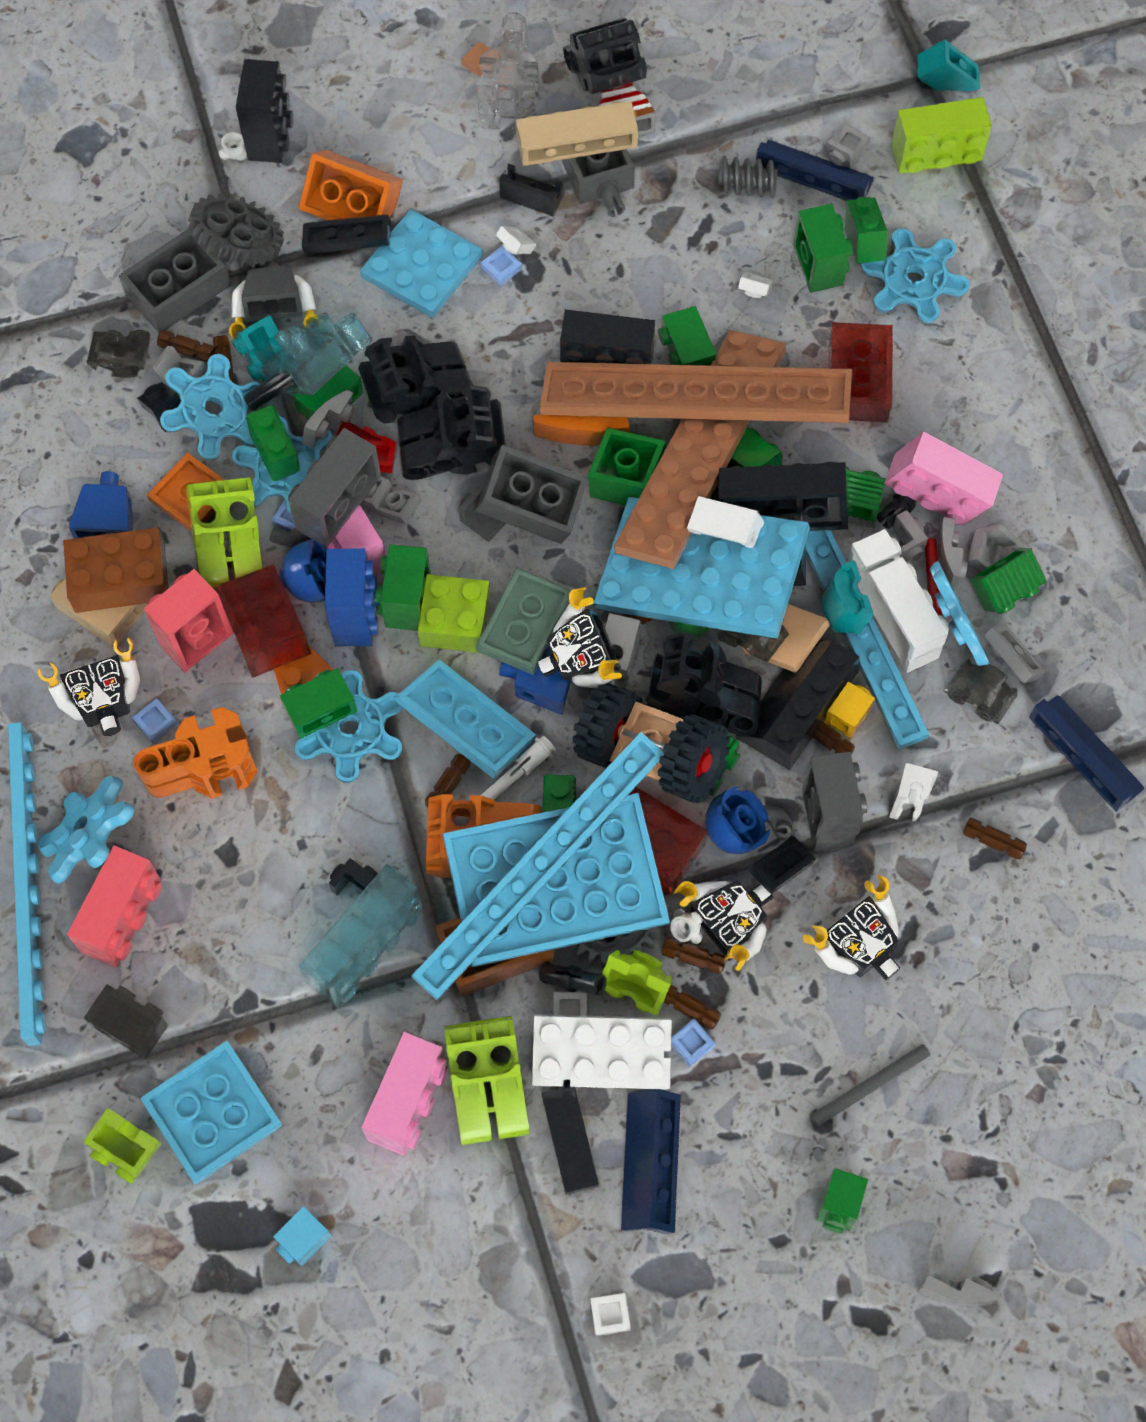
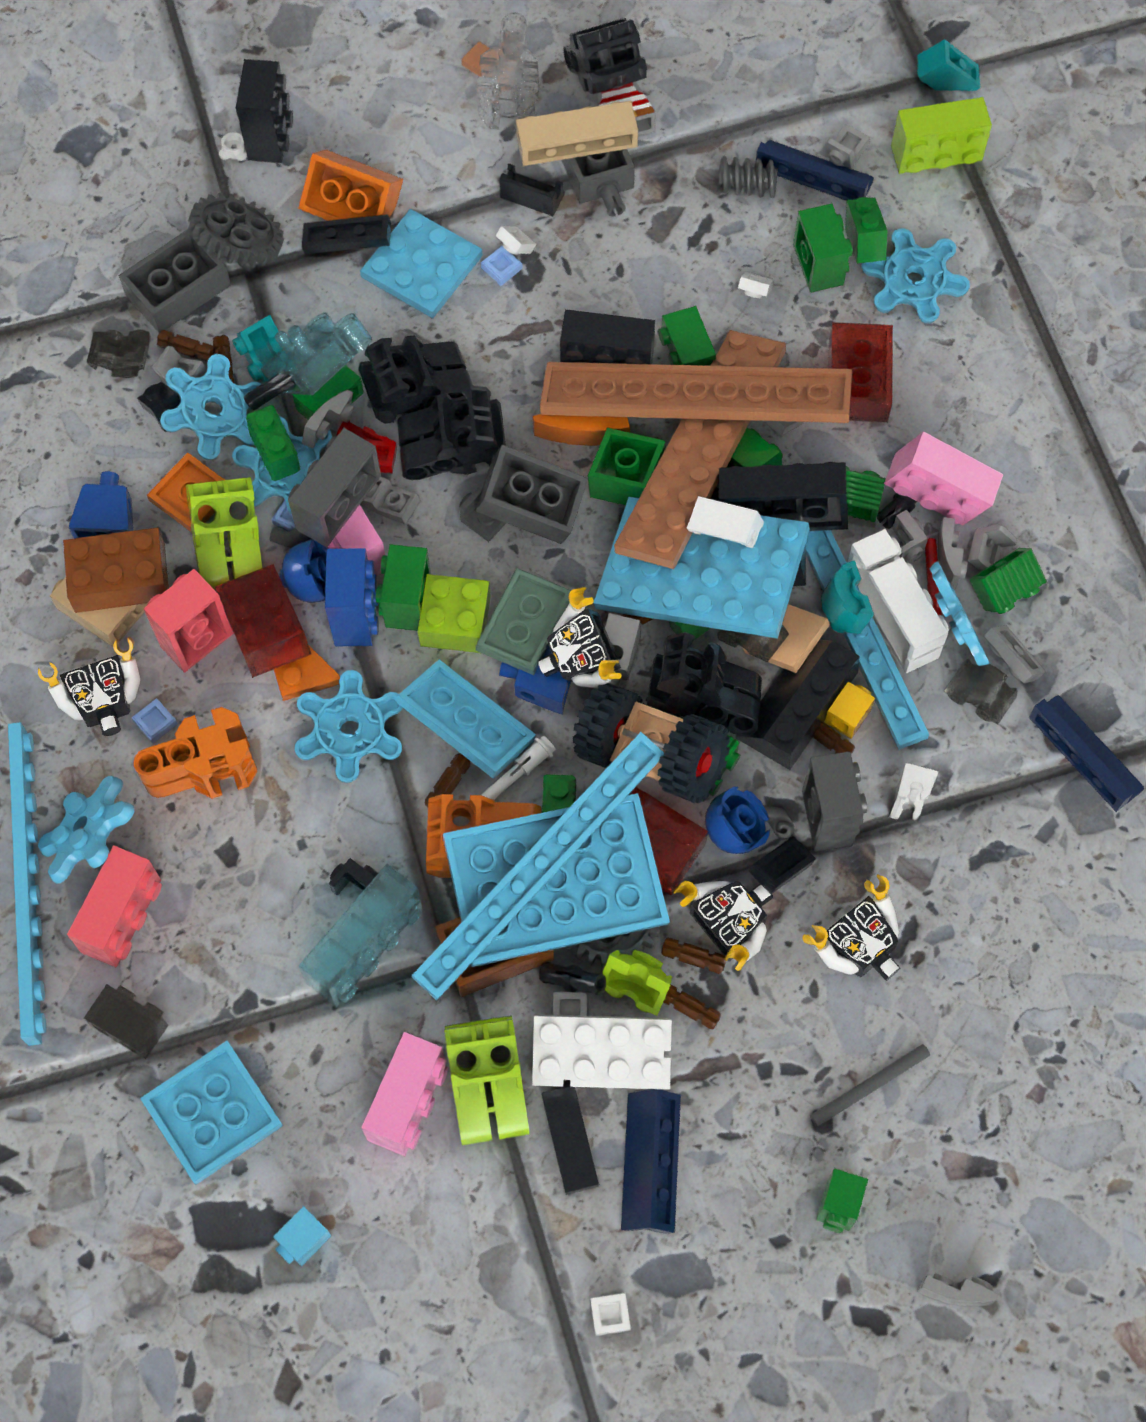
lime cylinder [83,1108,161,1184] -> none
dark grey torso [229,262,321,339] -> none
green brick [279,668,358,739] -> none
white plate [670,908,703,944] -> none
light blue tile [671,1018,716,1067] -> none
reddish brown axle [963,818,1027,859] -> none

